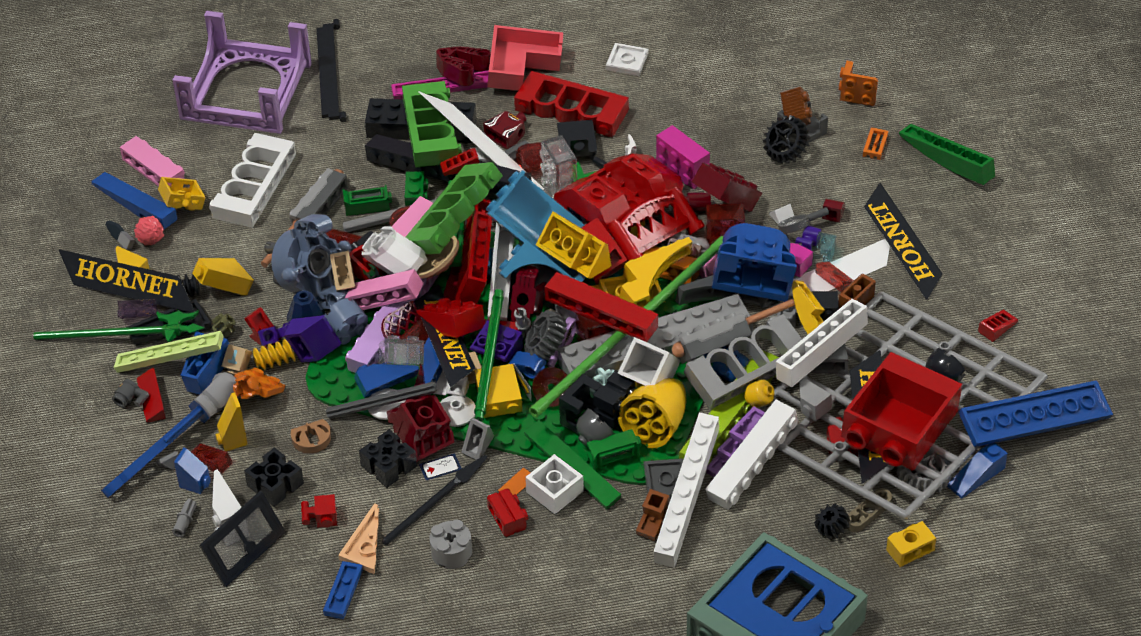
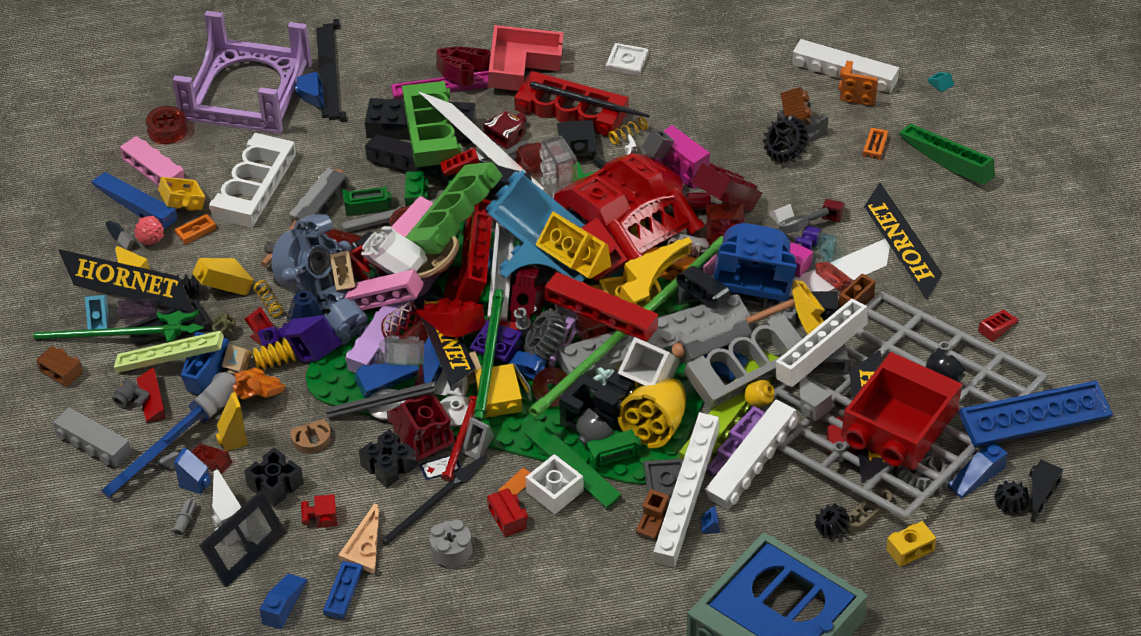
none -> dark orange brick [36,346,83,388]
none -> light grey brick [53,407,132,468]
none -> medium azure slope [85,295,108,330]
none -> clear red wheel [146,106,187,144]
none -> orange tile [175,214,217,245]
none -> yellow piece [253,280,284,317]
none -> blue slope [259,573,307,630]
none -> blue slope [295,72,324,108]
none -> red bar [441,396,477,482]
none -> black piece [530,81,650,118]
none -> yellow piece [609,116,648,145]
none -> dark grey brick [641,129,674,159]
none -> black beam [676,266,731,308]
none -> blue slope [700,506,721,534]
none -> white brick [792,39,899,94]
none -> teal slope [927,72,954,92]
none -> black gear [994,480,1030,515]
none -> black slope [1029,459,1063,523]

